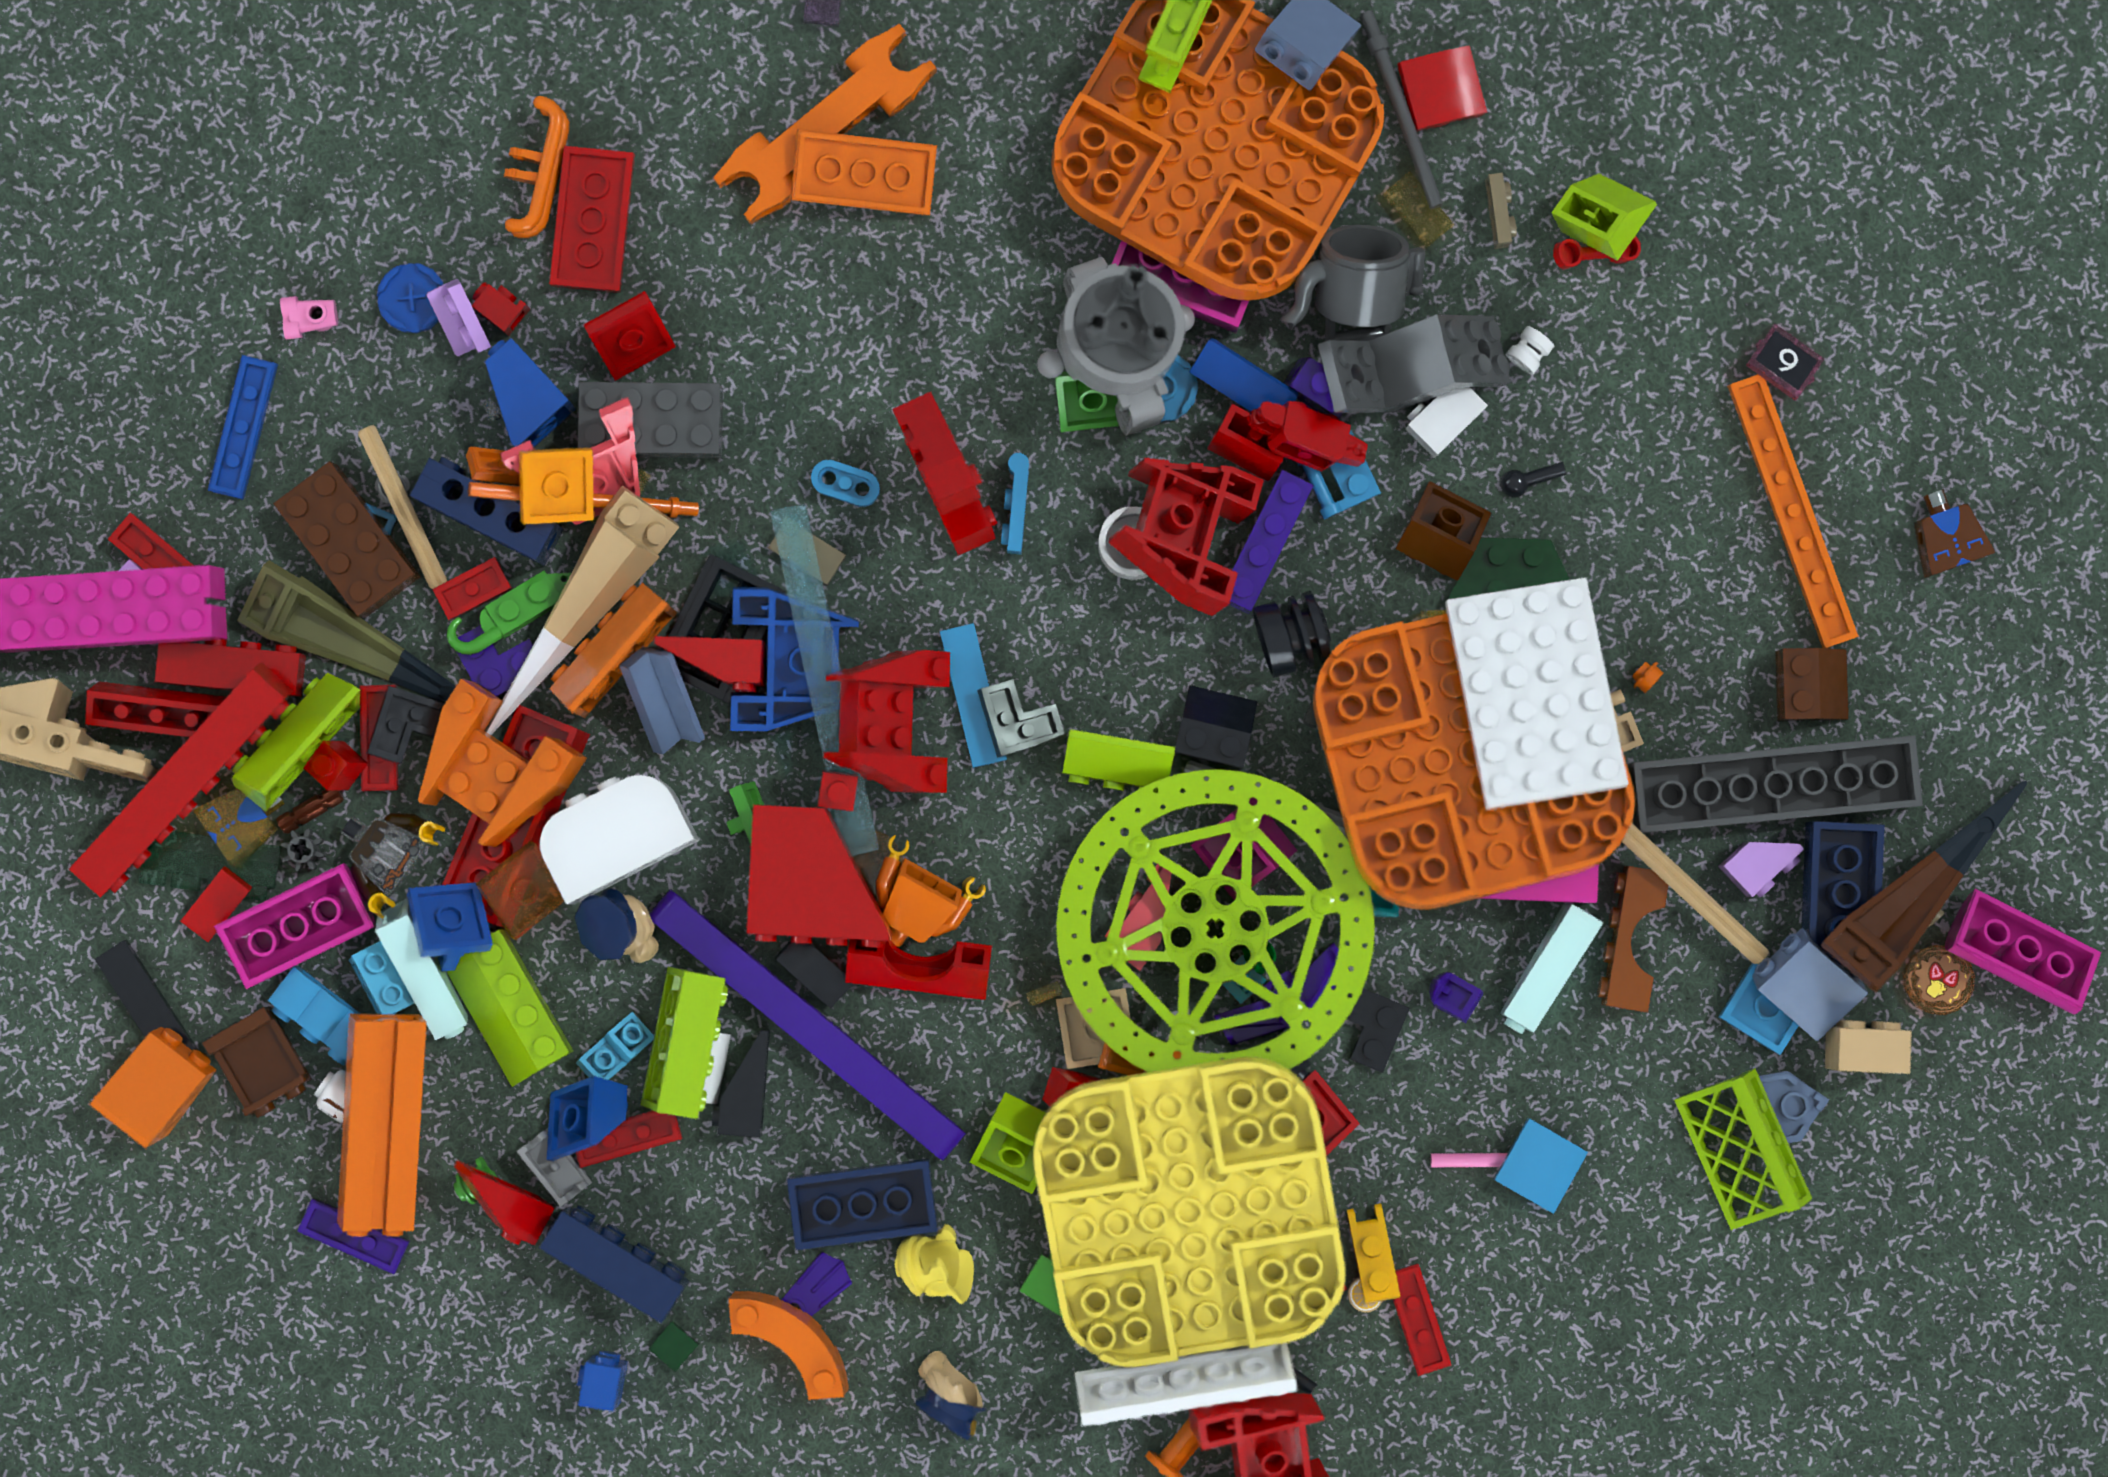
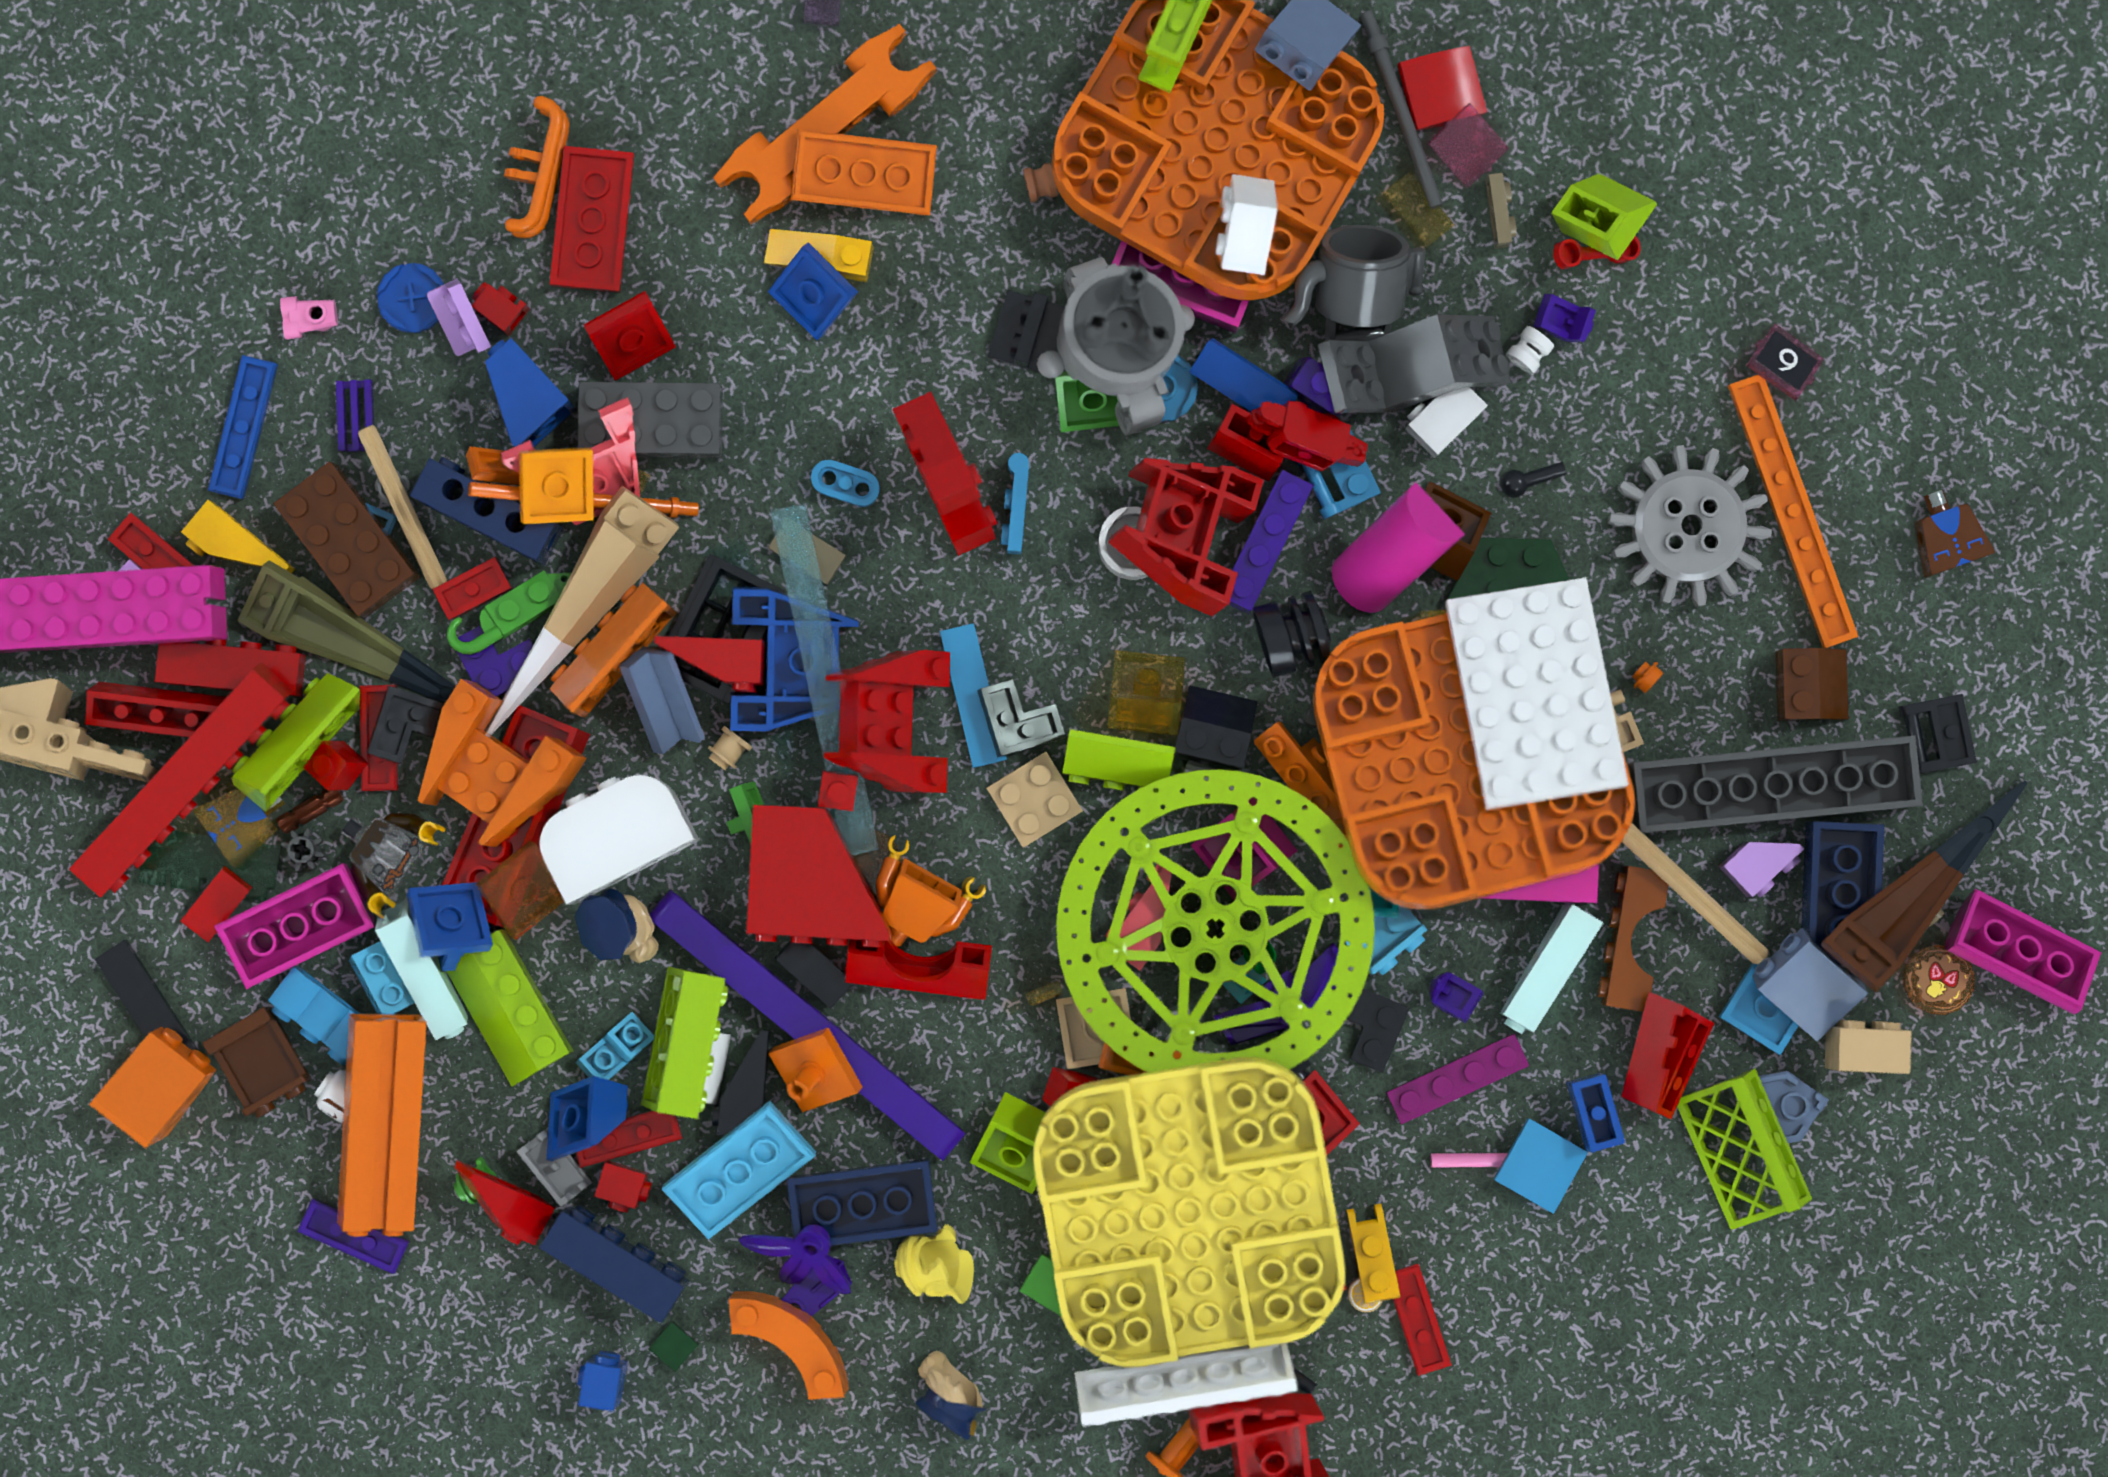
none -> yellow slope [181,500,295,573]
none -> dark purple tile [336,379,374,452]
none -> red brick [595,1160,652,1213]
none -> medium azure tile [662,1101,816,1240]
none -> tan brick [708,726,752,770]
none -> dark purple plant [739,1225,851,1294]
none -> yellow slope [764,229,873,282]
none -> blue tile [767,242,858,340]
none -> orange tile [768,1027,863,1112]
none -> tan plate [986,752,1083,848]
none -> black bracket [988,290,1065,374]
none -> nougat wheel [1023,162,1058,203]
none -> clear yellow slope [1107,650,1185,735]
none -> white brick [1215,174,1277,275]
none -> orange bracket [1254,721,1349,848]
none -> dark pink brick [1332,482,1465,613]
none -> medium azure bracket [1345,906,1428,975]
none -> magenta plate [1386,1033,1529,1125]
none -> clear pink piece [1427,103,1509,188]
none -> dark purple bracket [1533,294,1596,342]
none -> blue brick [1566,1073,1625,1153]
none -> light grey gear [1607,445,1772,607]
none -> red wedge [1621,992,1714,1120]
none -> black plate [1898,694,1977,774]

